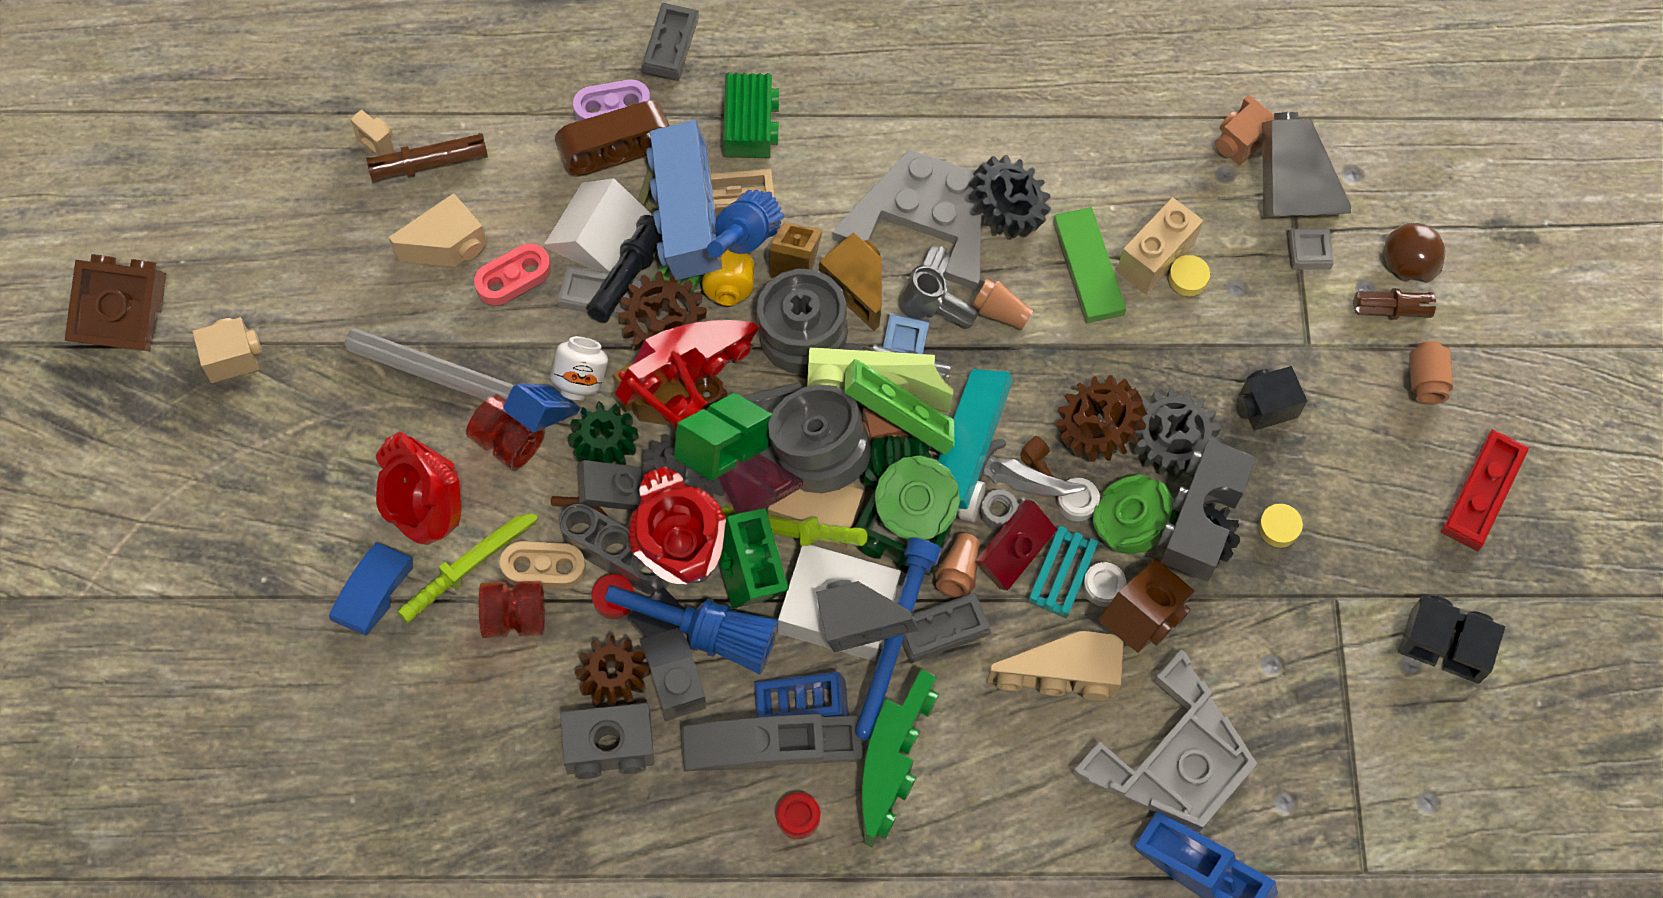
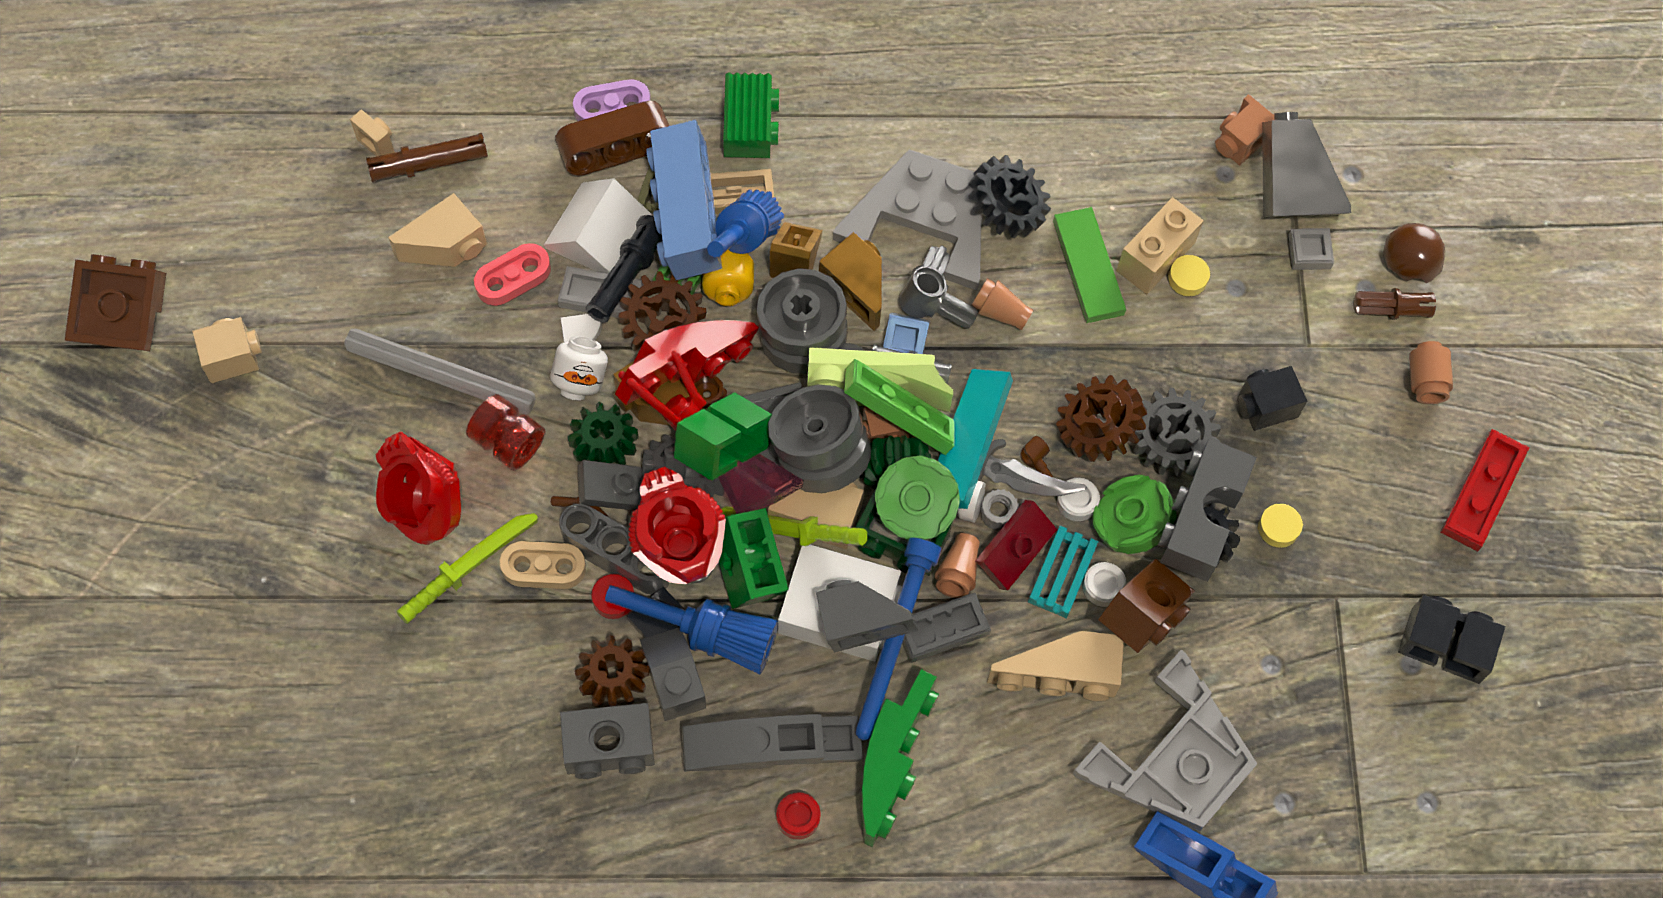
blue slope [329,542,413,636] -> none
clear red wheel [479,580,545,638] -> none
blue slope [502,383,581,432] -> none
dark grey plate [642,3,699,80] -> none
blue slope [755,672,849,718] -> none
none -> white tile [561,314,602,342]

